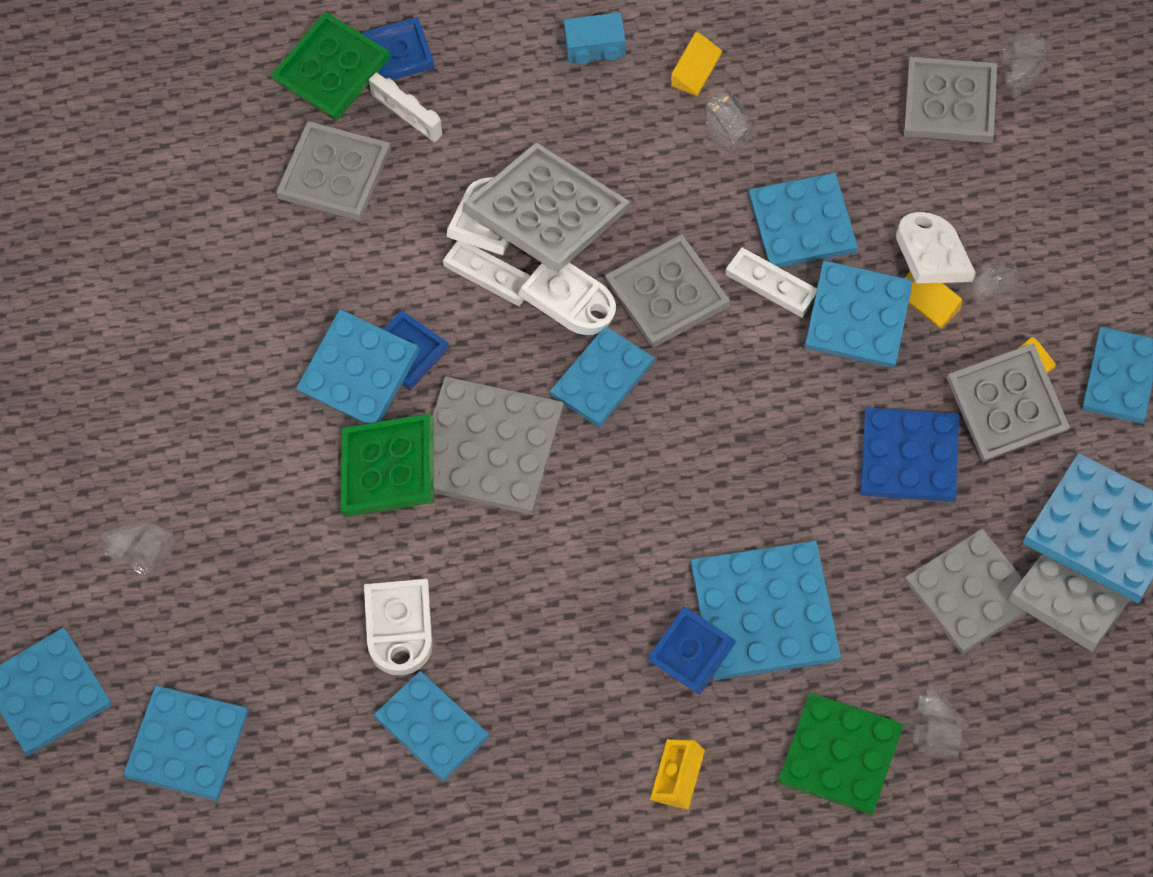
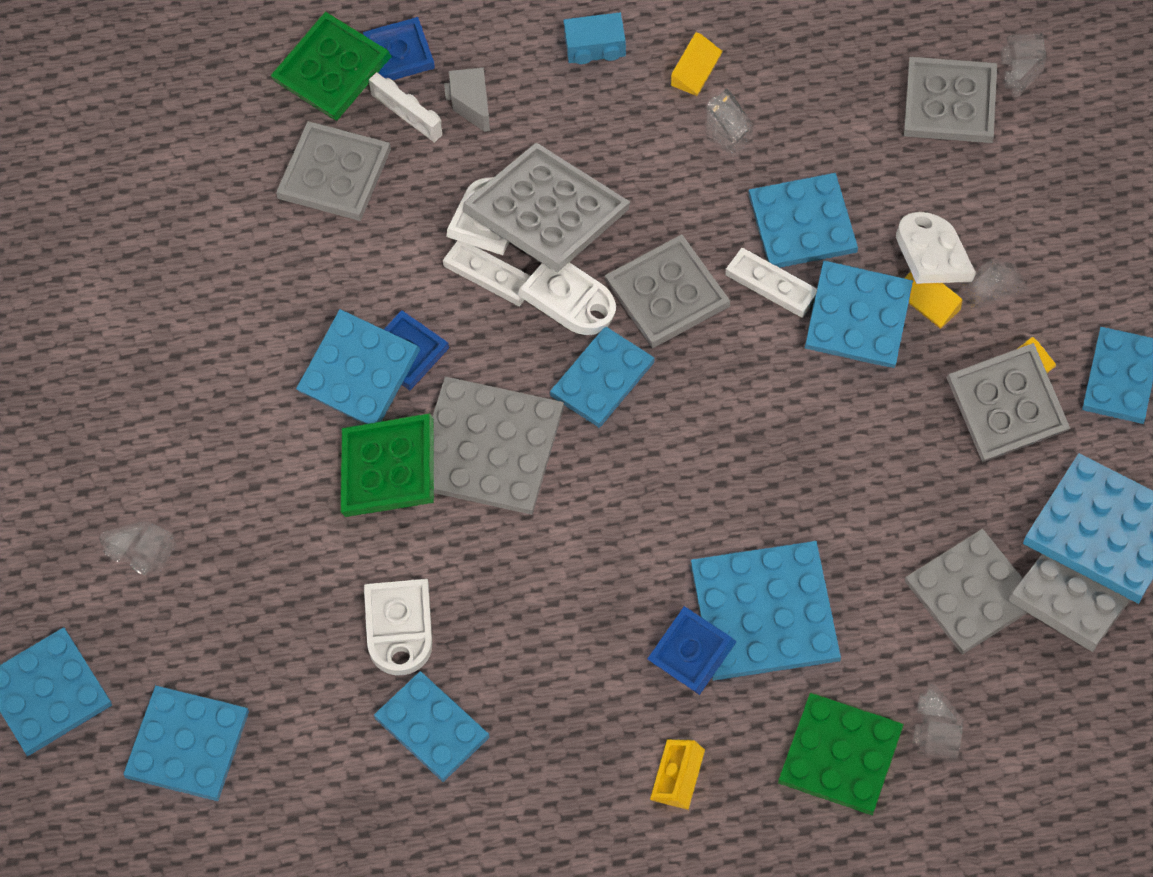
blue plate [861,408,959,502] -> none
none -> light grey slope [444,67,490,132]

